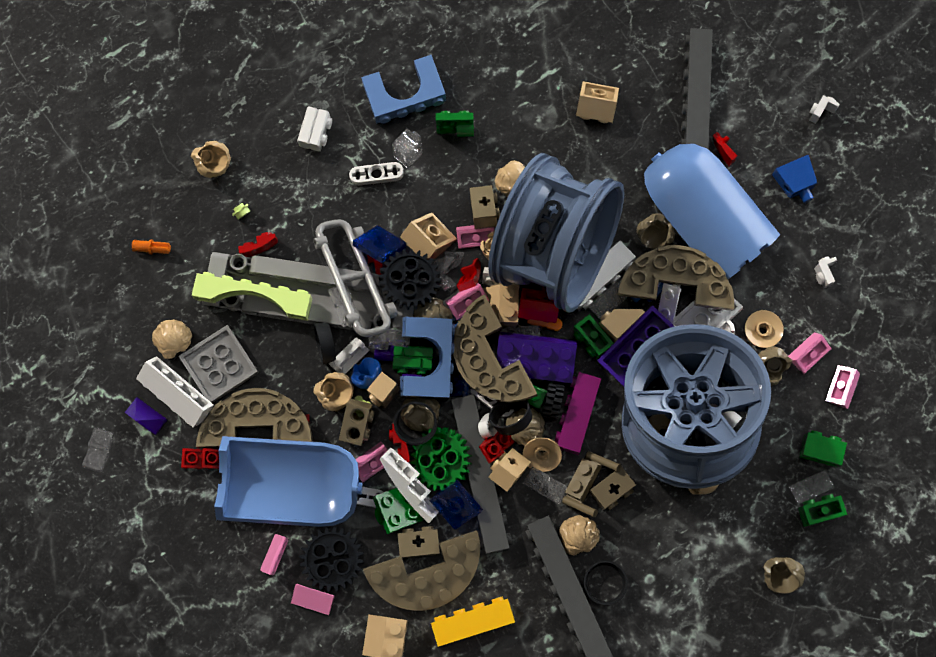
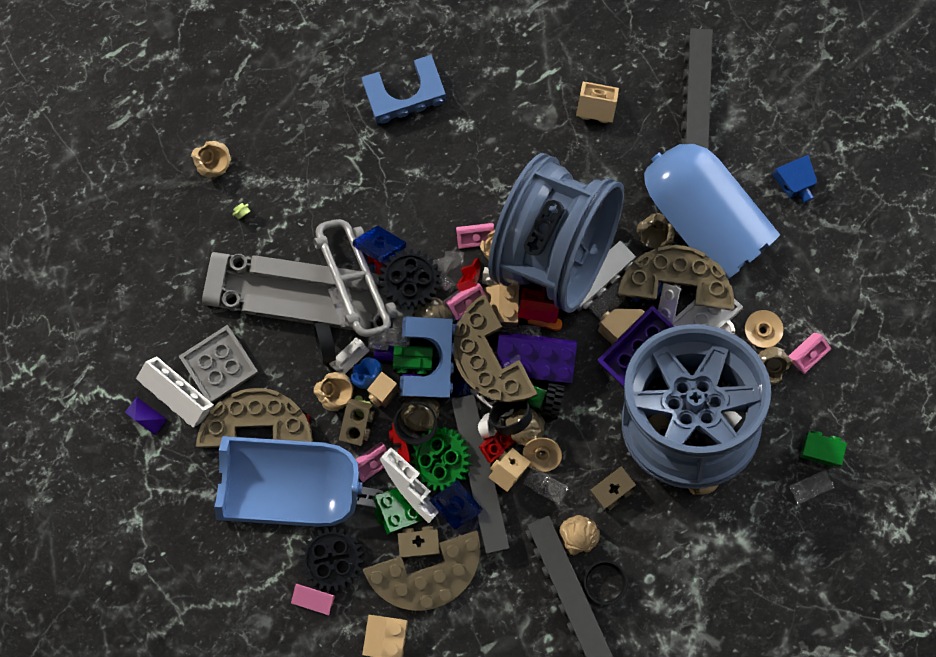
clear slope [82,427,114,473] -> none
orange axle [132,239,171,254] -> none
tan hair [152,319,192,359] -> none
red slope [181,448,219,469] -> none
yellowish green arch [192,272,312,321] -> none
red slope [238,232,278,257] -> none
bright pink slope [260,534,289,576] -> none
white brick [297,106,332,151] -> none
white beam [349,162,404,185] -> none
clear brick [392,129,423,168] -> none
tan slope [400,213,457,260] -> none
yellow brick [431,596,515,647] -> none
green plate [436,111,474,137] -> none
dark tan brick [470,185,500,229] -> none
tan hair [495,160,525,197] -> none
magenta brick [554,372,601,455] -> none
dark tan plate [562,451,622,517] -> none
green brick [573,314,614,360] -> none
red slope [712,132,737,166] -> none
dark tan hair [763,557,805,594] -> none
green brick [798,494,848,527] -> none
white bracket [809,95,840,124] -> none
white bracket [814,256,837,288] -> none
bright pink slope [826,365,860,409] -> none

